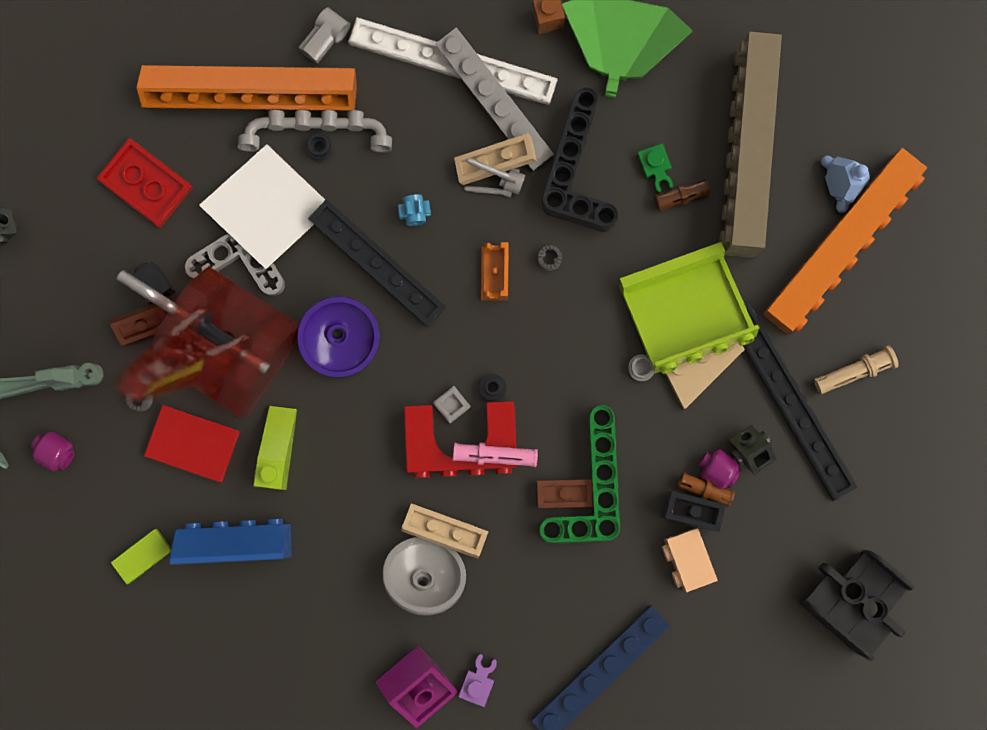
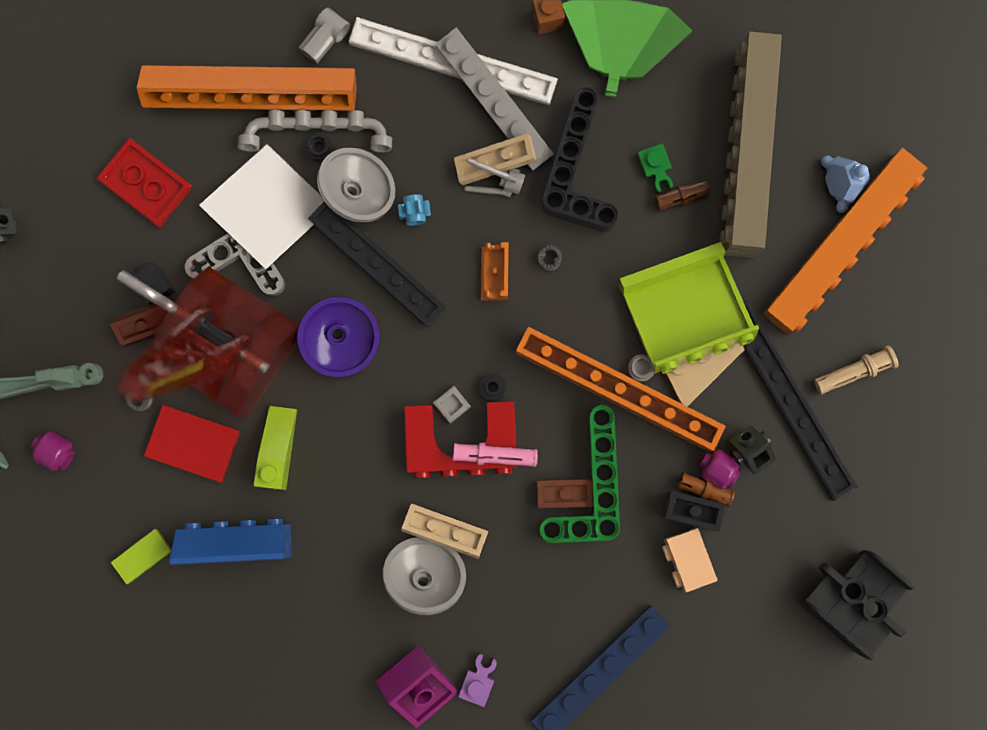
none -> light grey dish [317,148,395,222]
none -> orange brick [515,326,726,452]

